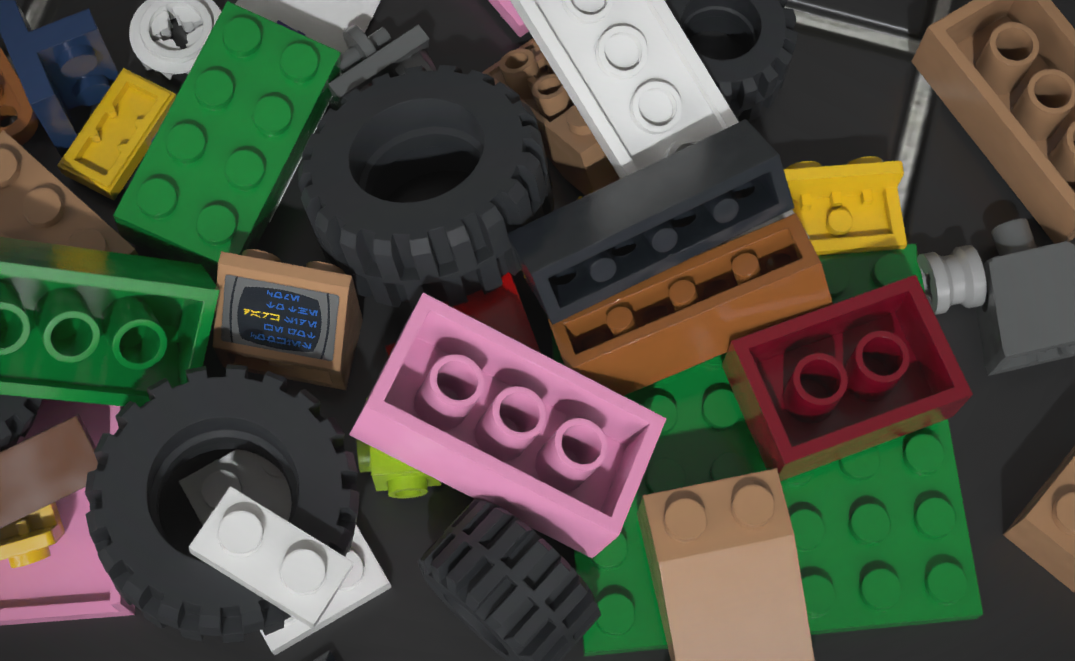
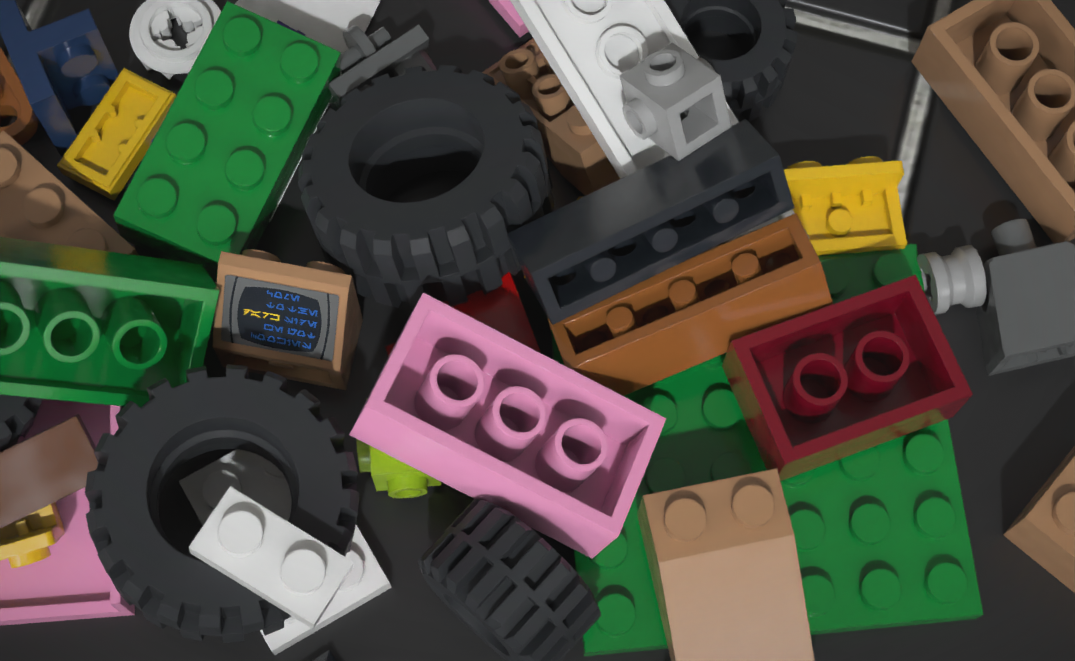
none -> light grey brick [620,43,732,161]

